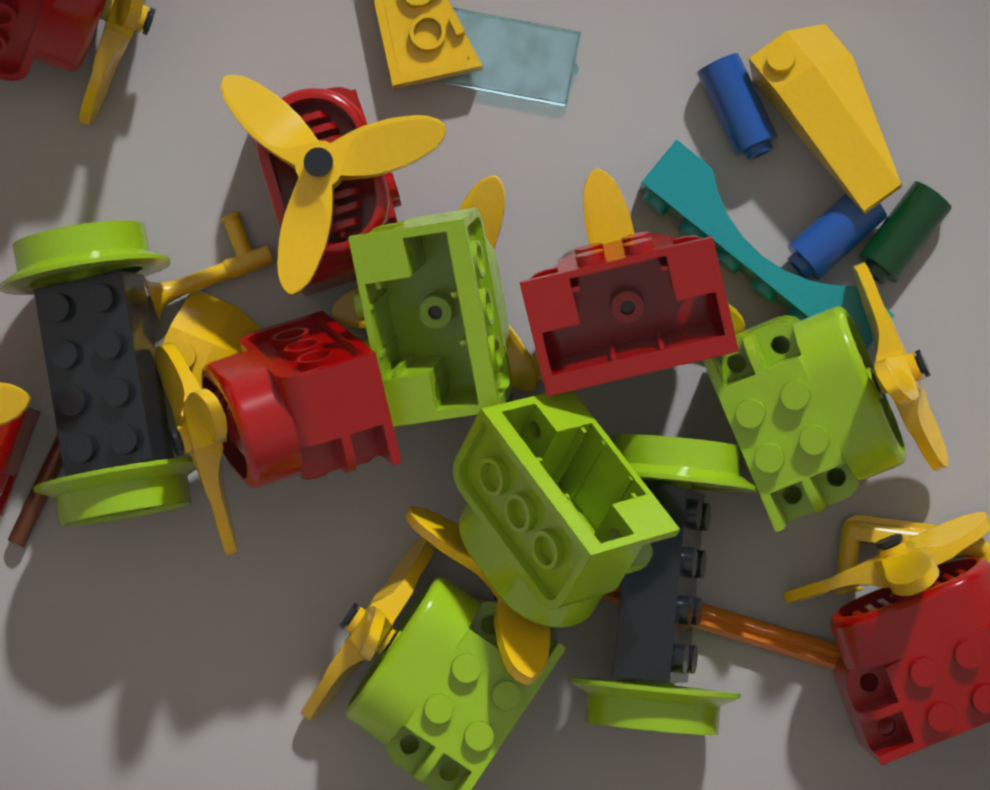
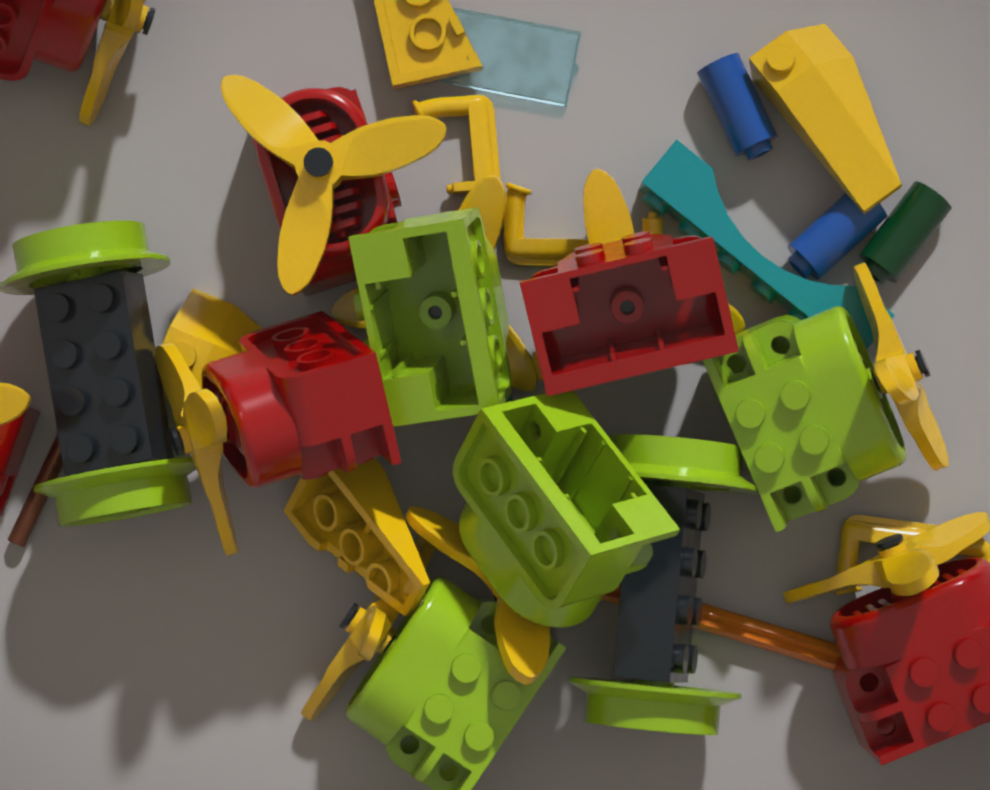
yellow piece [143,212,274,321] -> none
none -> yellow wedge [283,457,430,617]
none -> yellow piece [412,95,501,195]
none -> yellow piece [503,182,663,265]

